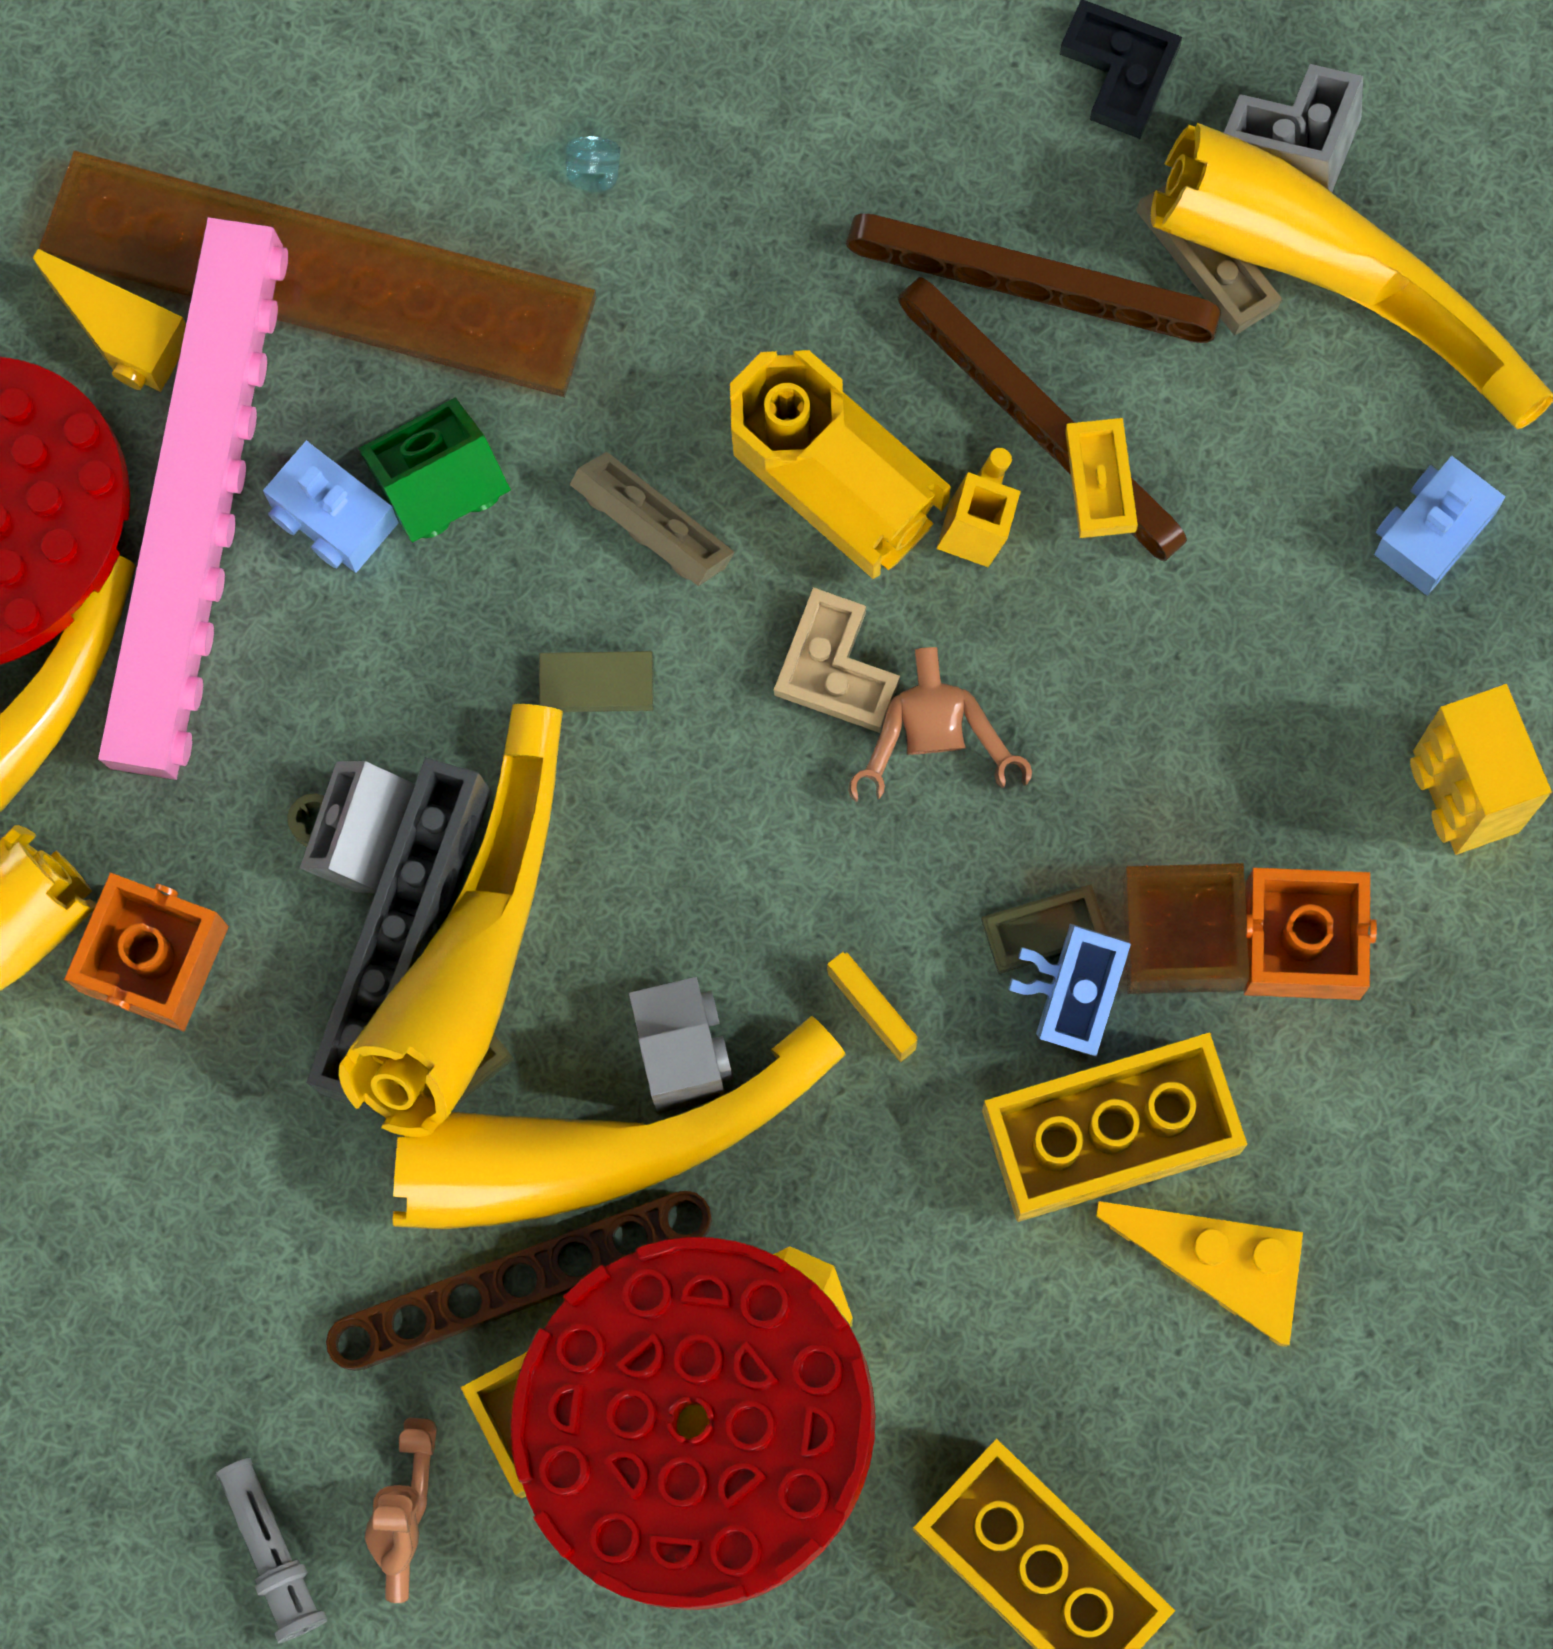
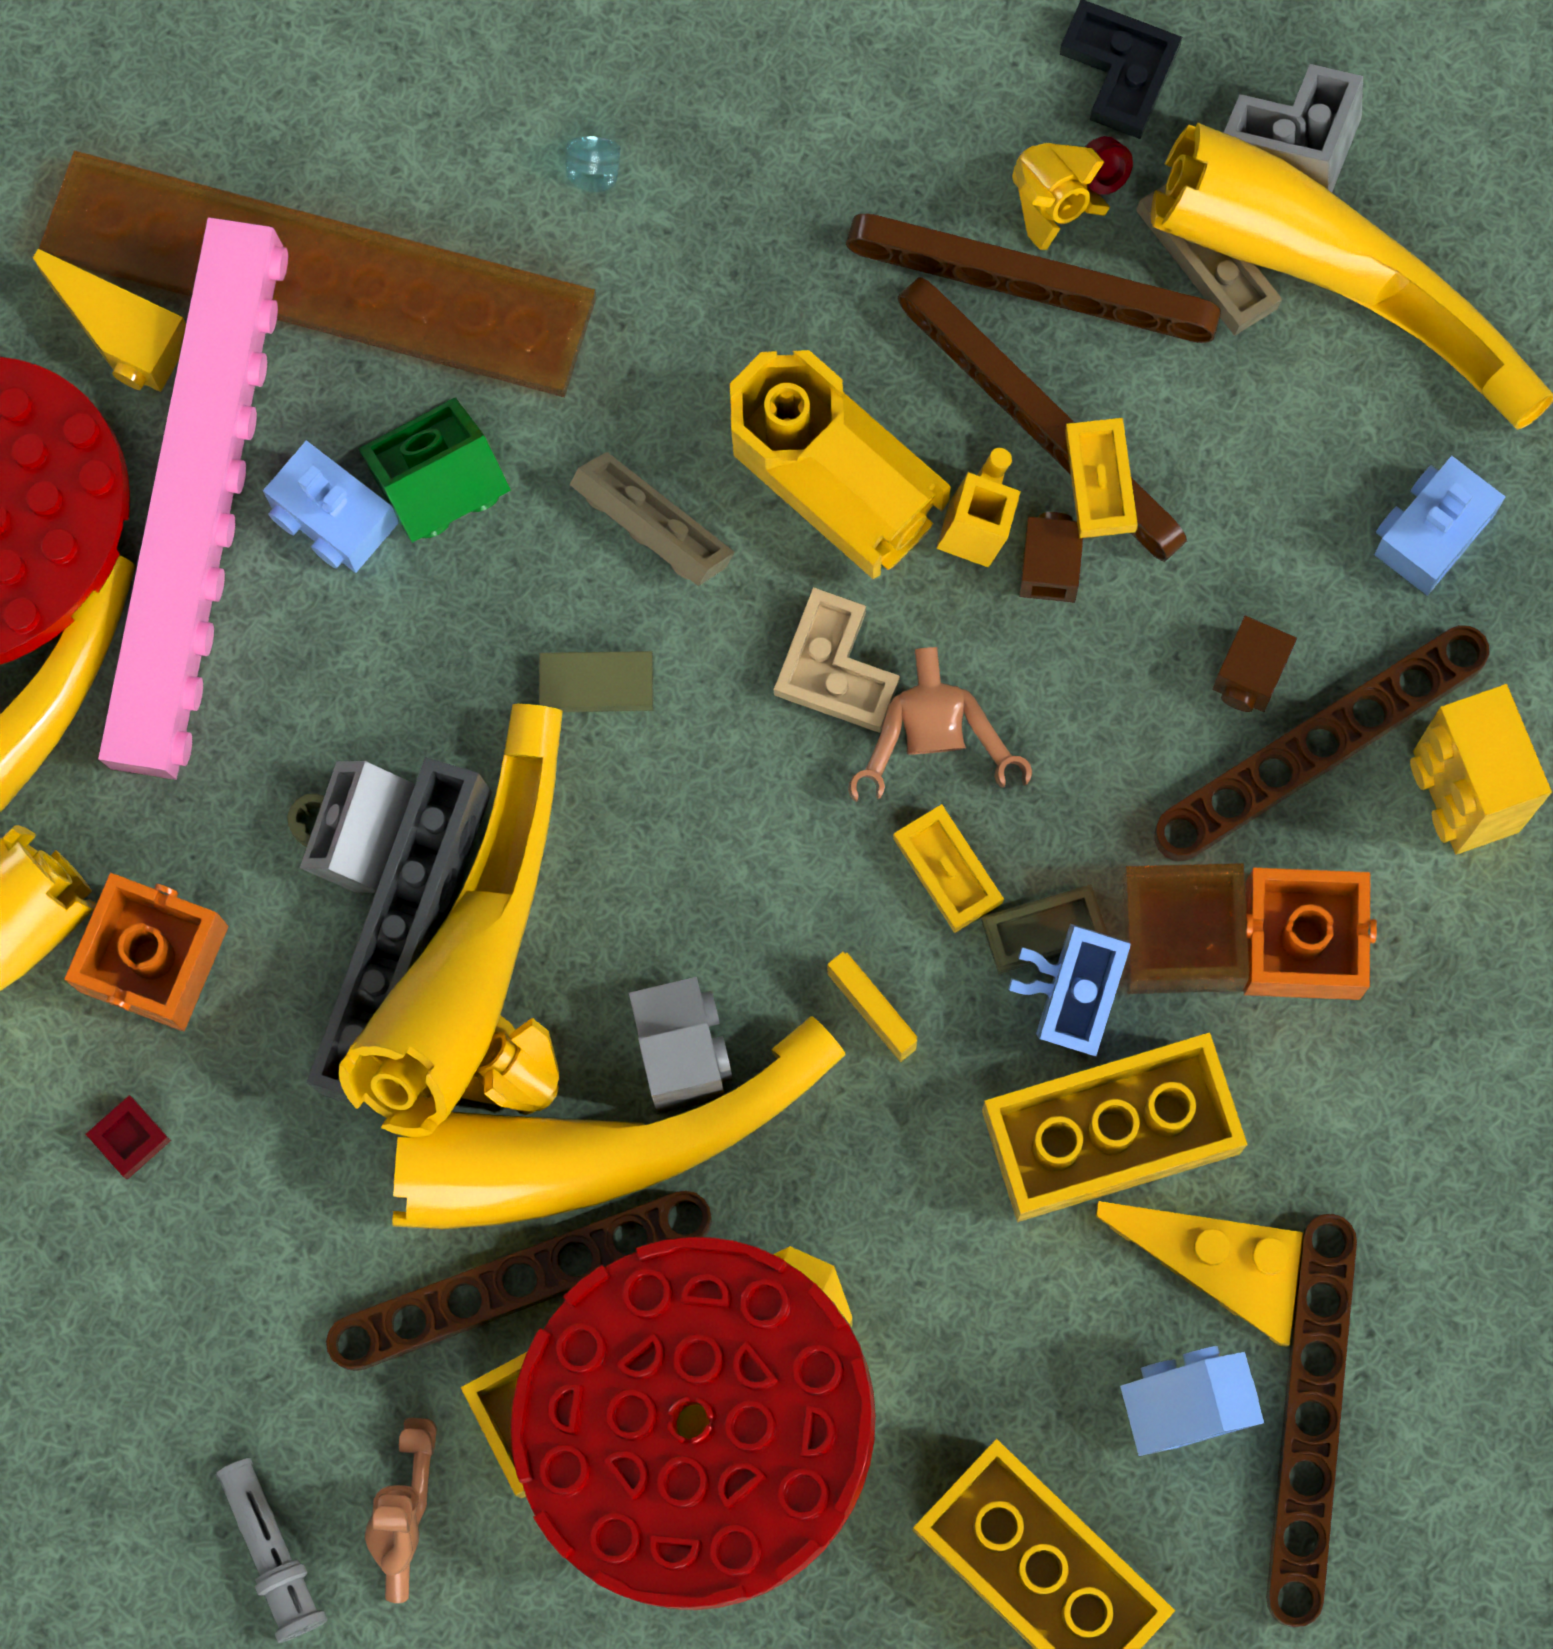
none -> dark red plate [86,1095,172,1180]
none -> yellow brick [462,1015,559,1115]
none -> yellow plate [893,804,1004,933]
none -> yellow brick [1012,143,1110,250]
none -> reddish brown brick [1019,512,1083,603]
none -> dark red tile [1085,136,1133,195]
none -> light blue brick [1120,1346,1264,1456]
none -> reddish brown beam [1154,625,1489,861]
none -> reddish brown brick [1212,615,1297,712]
none -> reddish brown beam [1266,1214,1357,1627]

